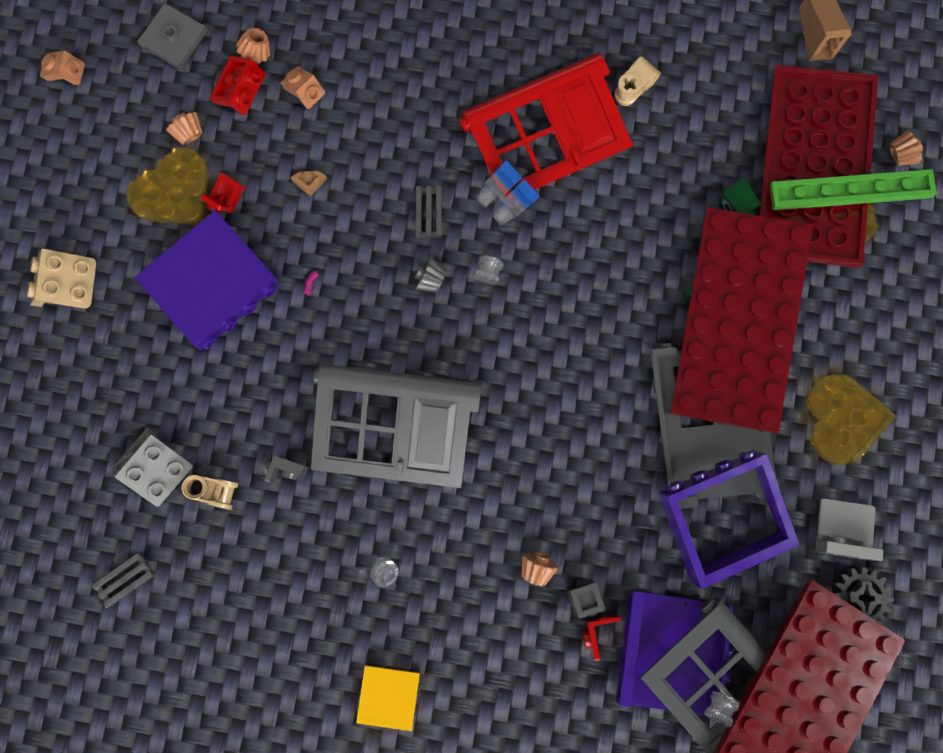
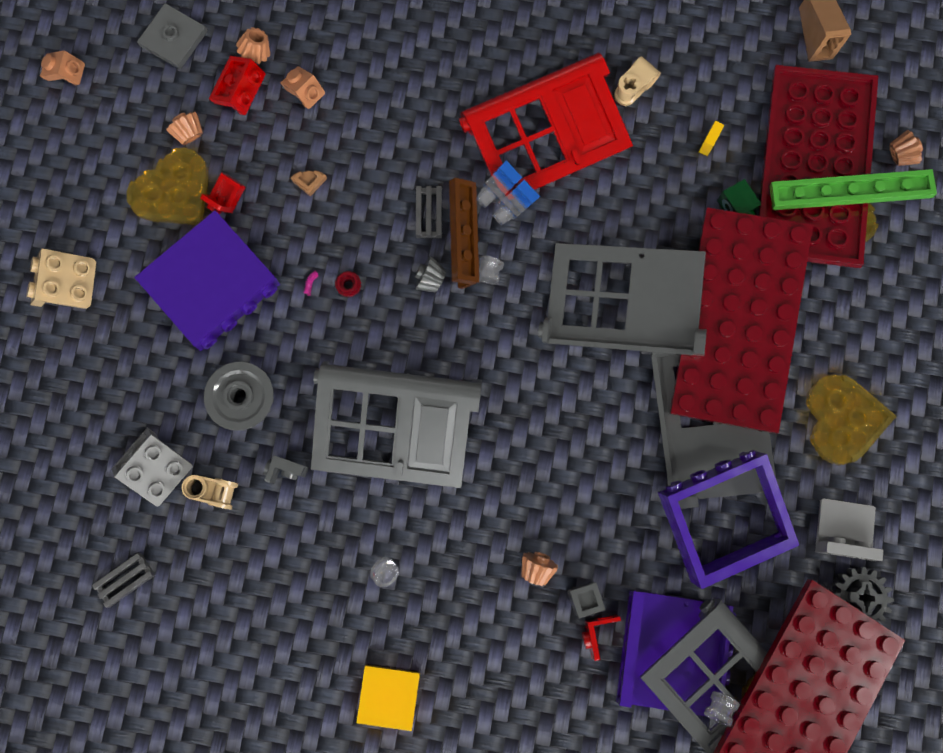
none -> dark grey gear [204,362,274,431]
none -> dark red plate [335,271,361,297]
none -> reddish brown panel [449,177,479,289]
none -> dark grey door [538,243,707,356]
none -> yellow tile [699,121,724,156]

